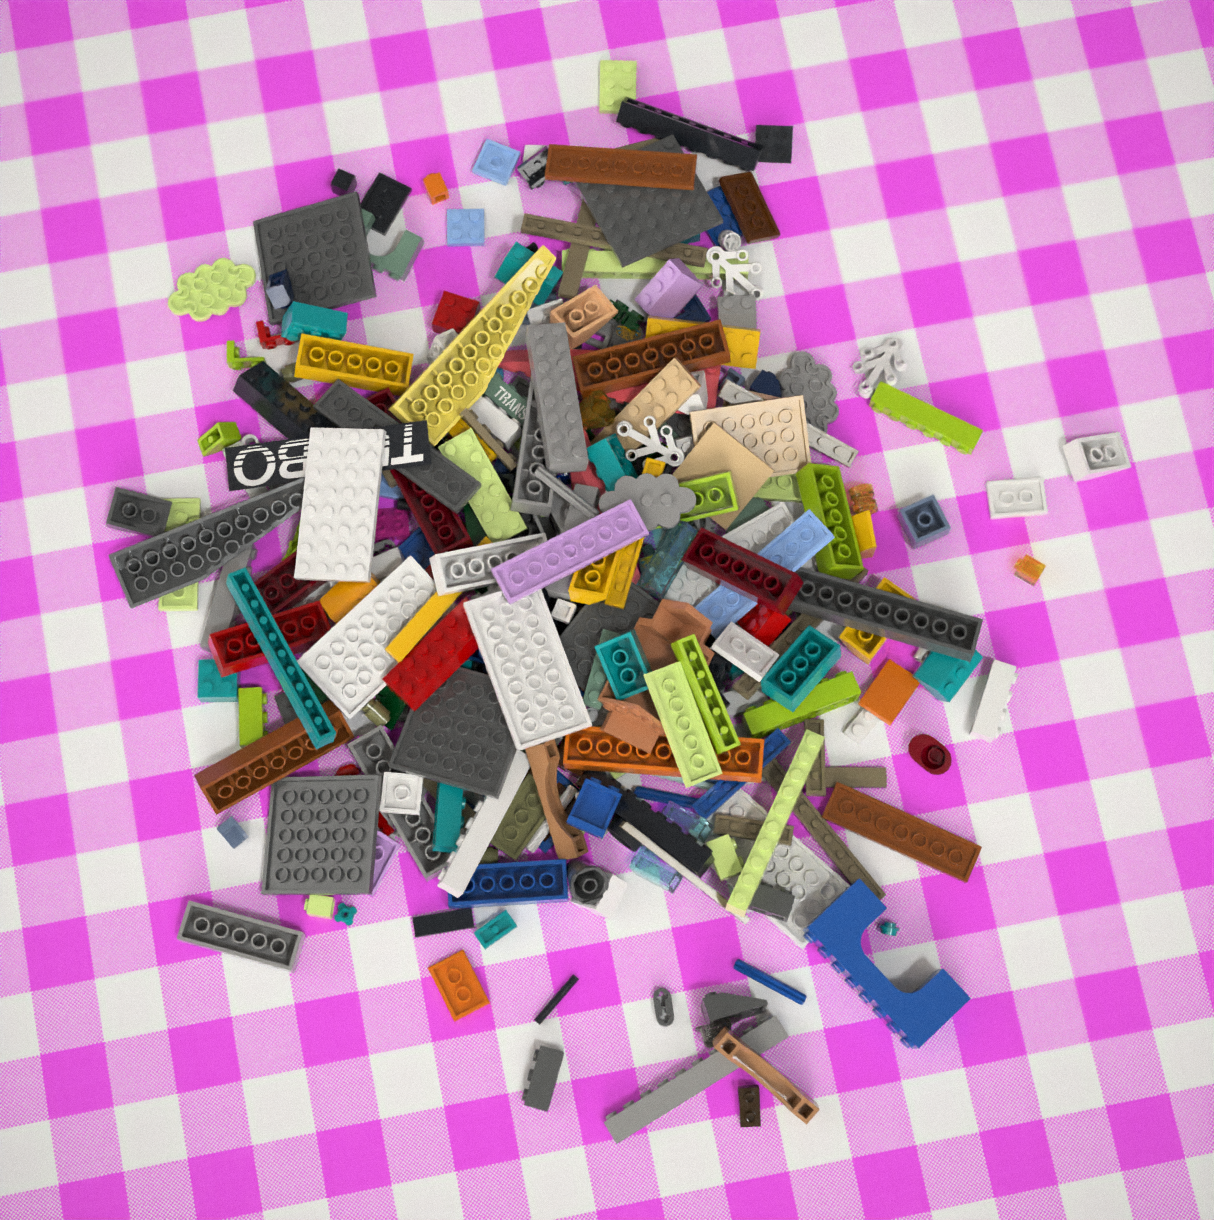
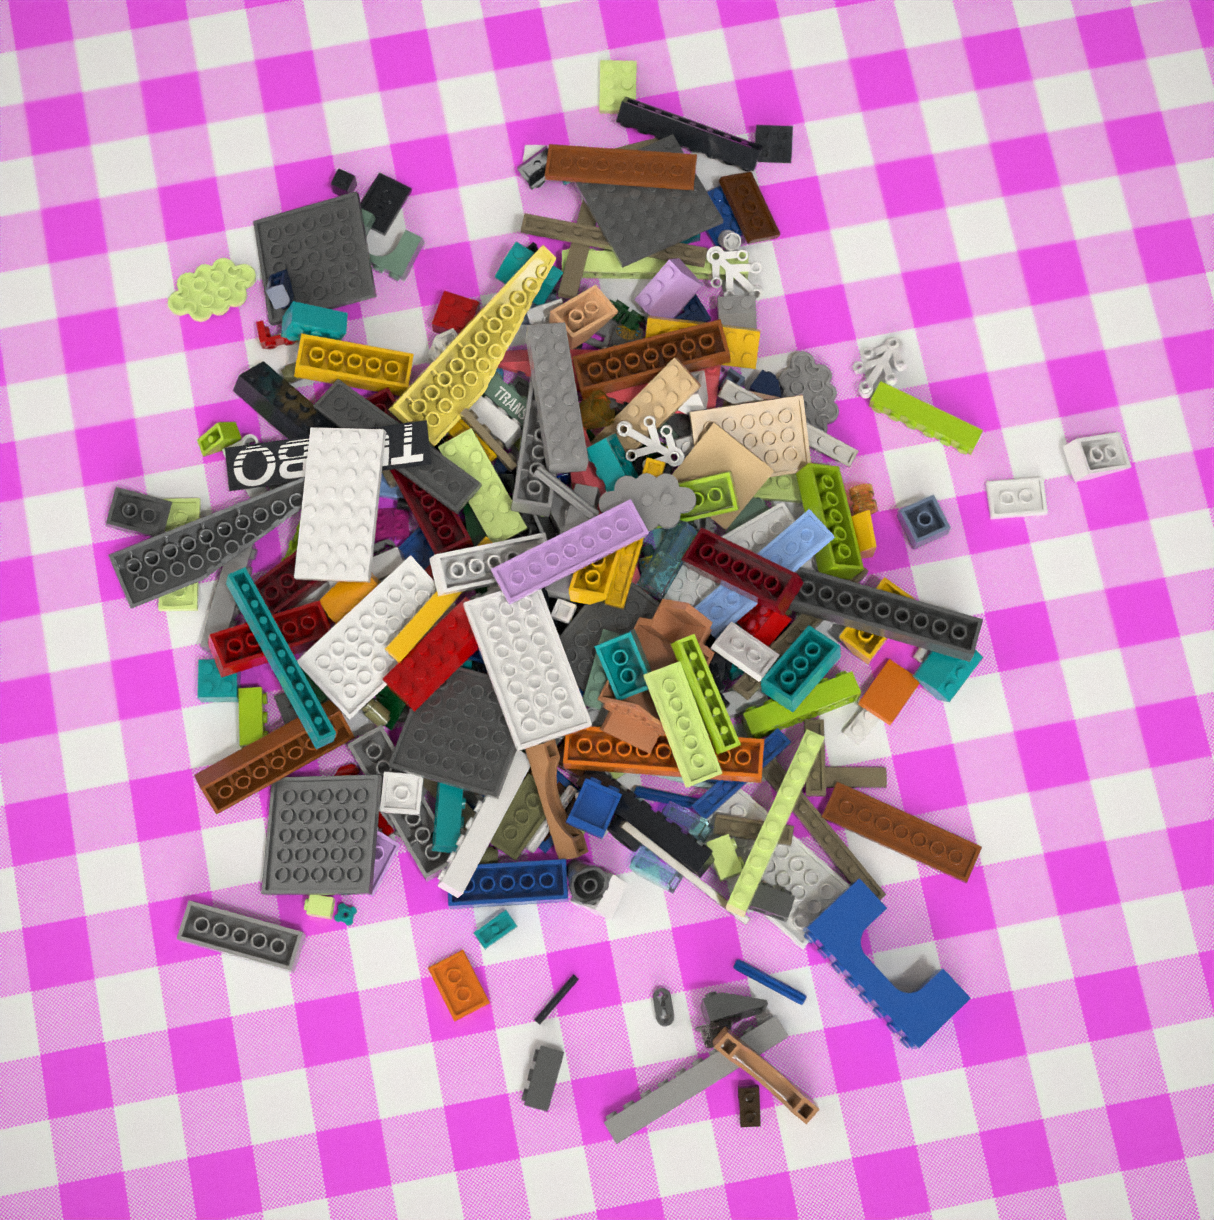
sand blue panel [216,816,249,849] -> none
lime bracket [227,340,267,370] -> none
black tile [413,908,475,938] -> none
orange brick [423,172,449,205] -> none
light blue plate [447,209,485,247] -> none
light blue plate [472,139,521,186] -> none
teal plate [879,921,900,936] -> none
dark red piece [908,734,952,775] -> none
white brick [969,659,1018,743] -> none
clear yellow brick [1014,554,1046,586] -> none

